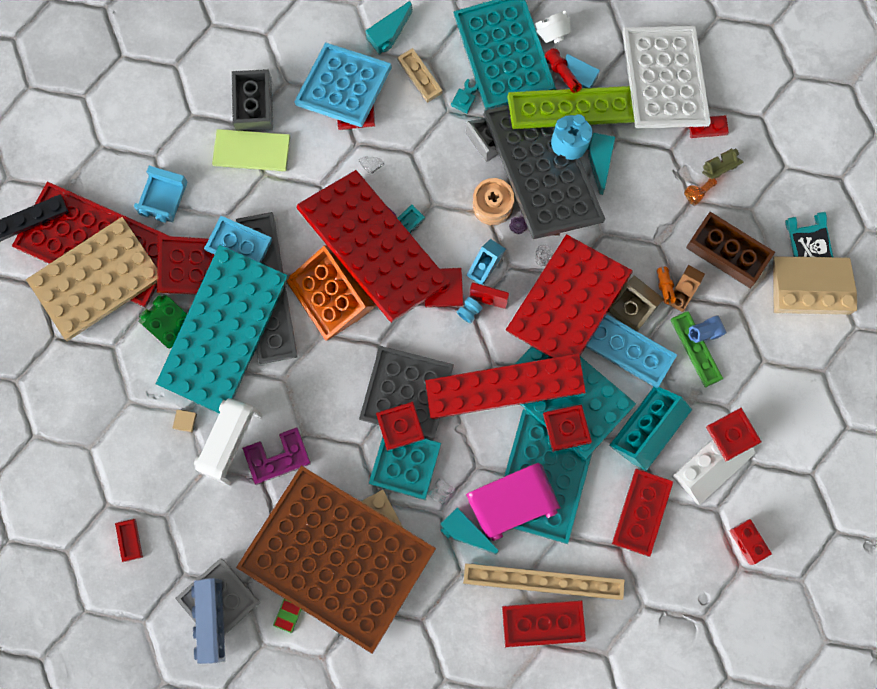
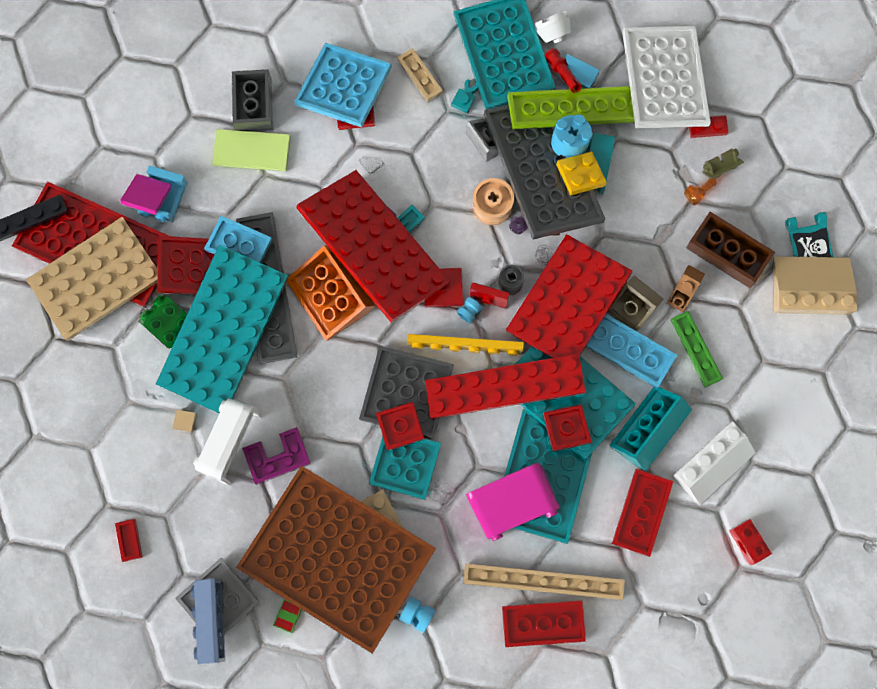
teal slope [365,1,412,54] -> none
teal slope [440,507,499,555] -> none
medium azure slope [466,239,506,285] -> none
orange pin [656,267,676,304] -> none
medium blue piece [688,315,727,343] -> none
red plate [706,408,762,461] -> none
none -> dark pink tile [120,174,172,215]
none -> medium azure wheel [399,596,436,633]
none -> yellow plate [408,334,524,356]
none -> dark grey wheel [499,264,524,295]
none -> yellow plate [556,152,607,195]

